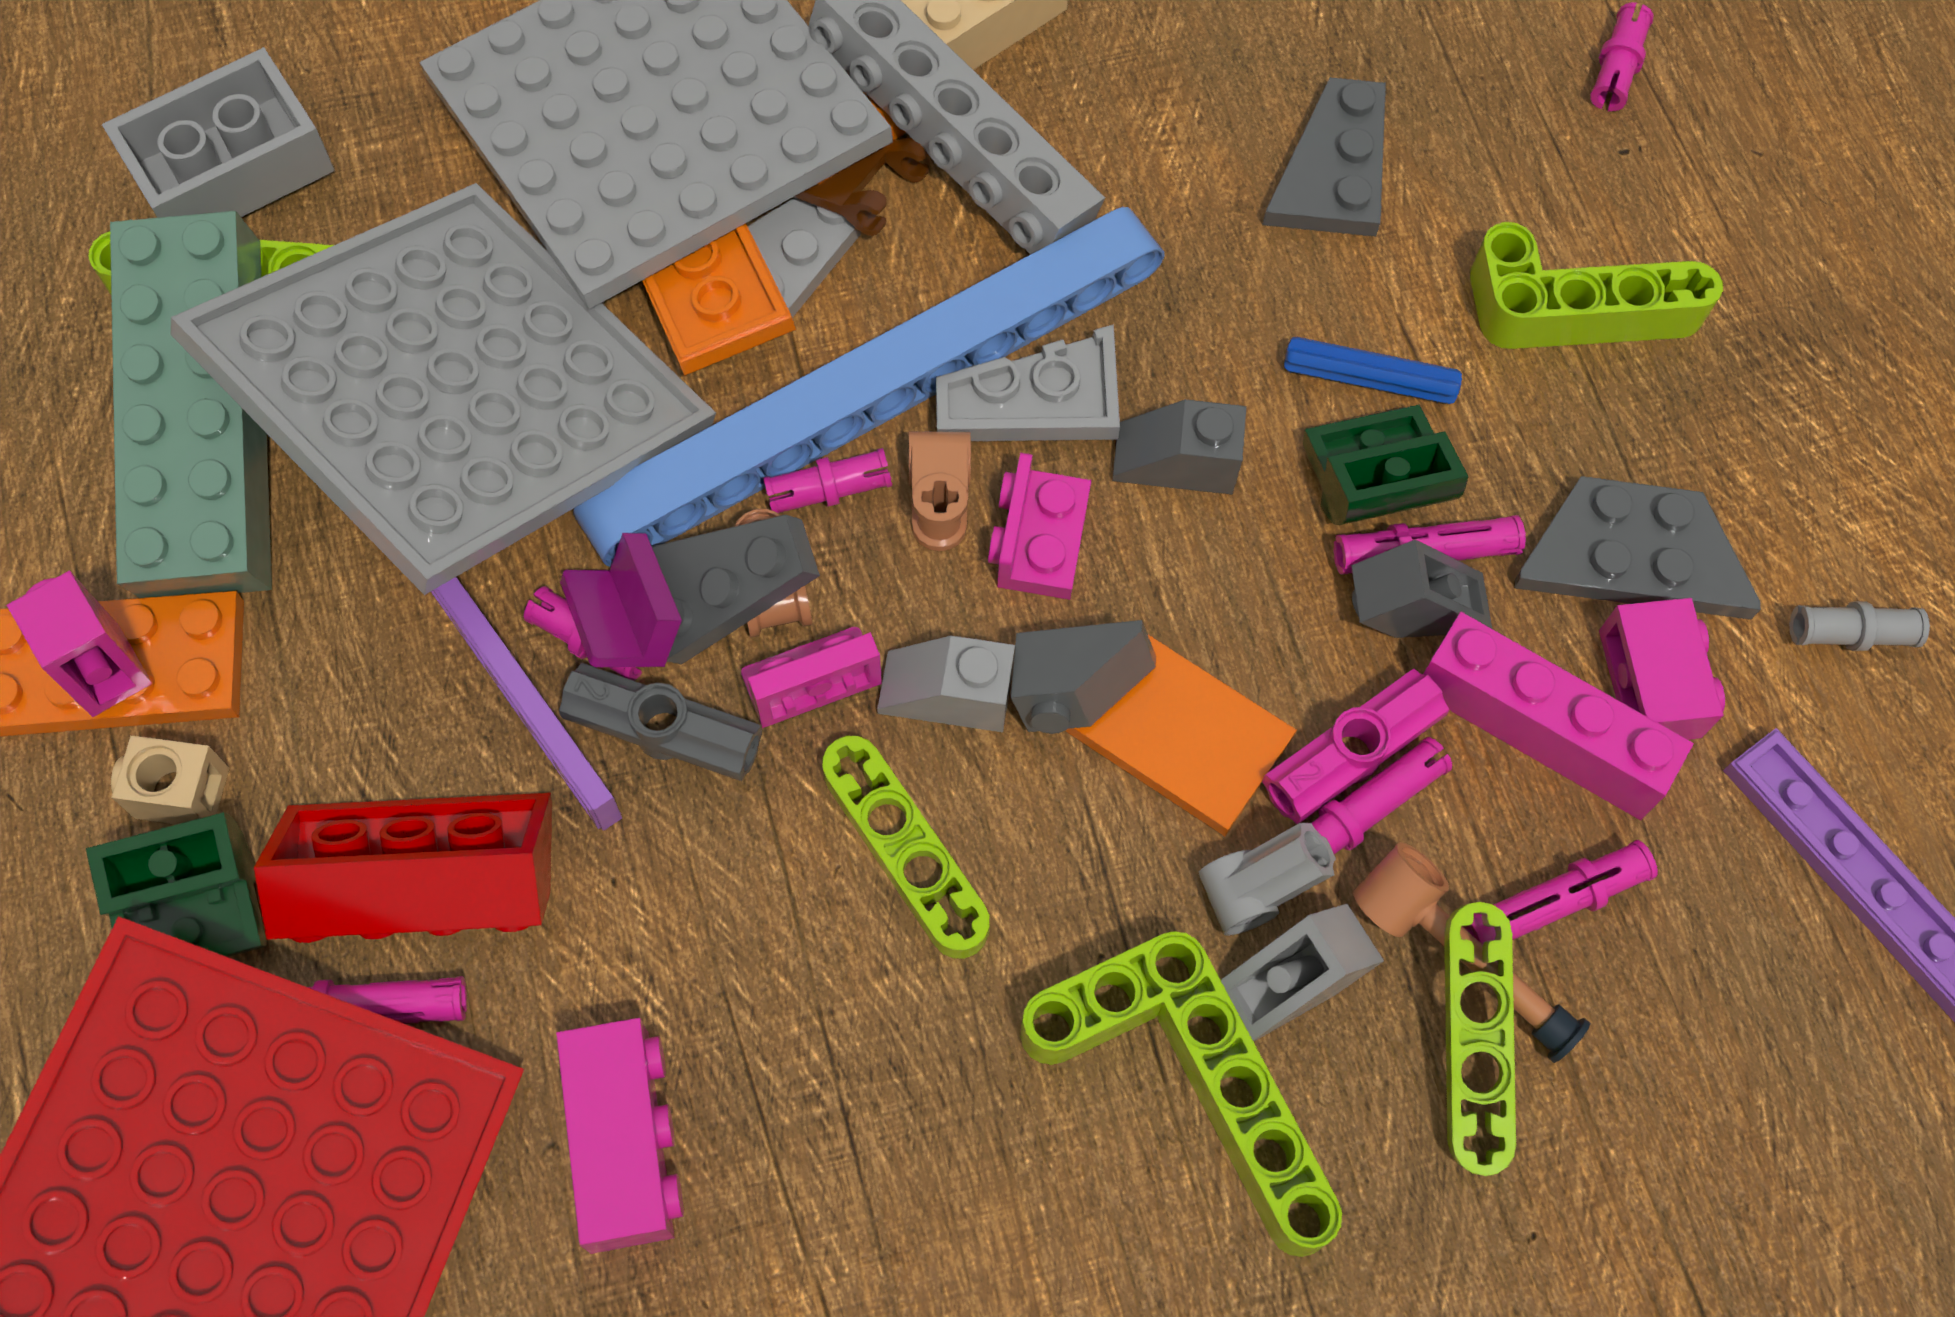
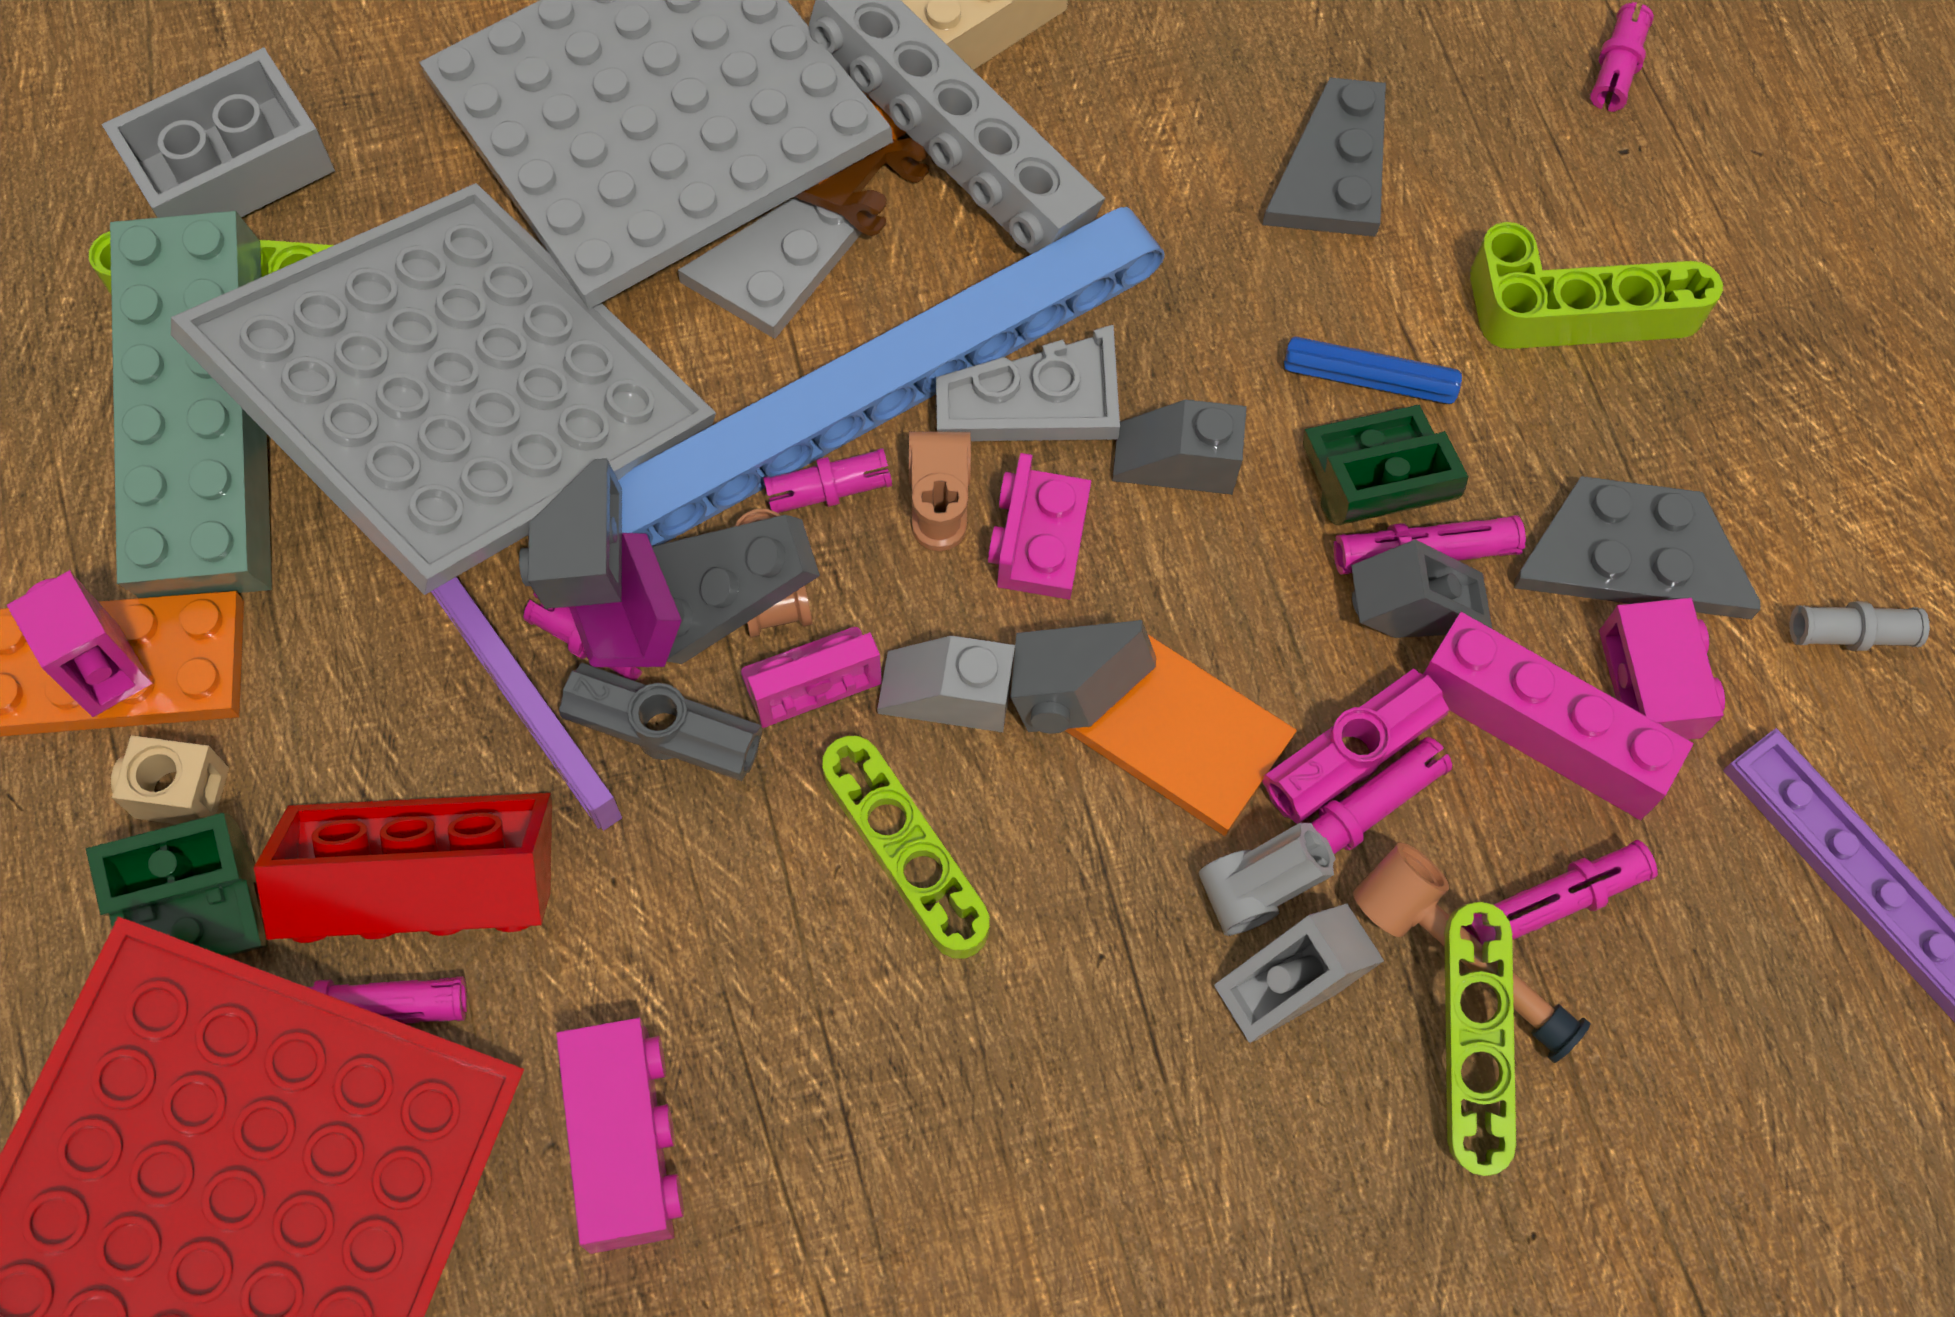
orange tile [642,223,796,376] -> none
lime beam [1020,931,1342,1257] -> none
none -> dark grey slope [519,458,622,609]

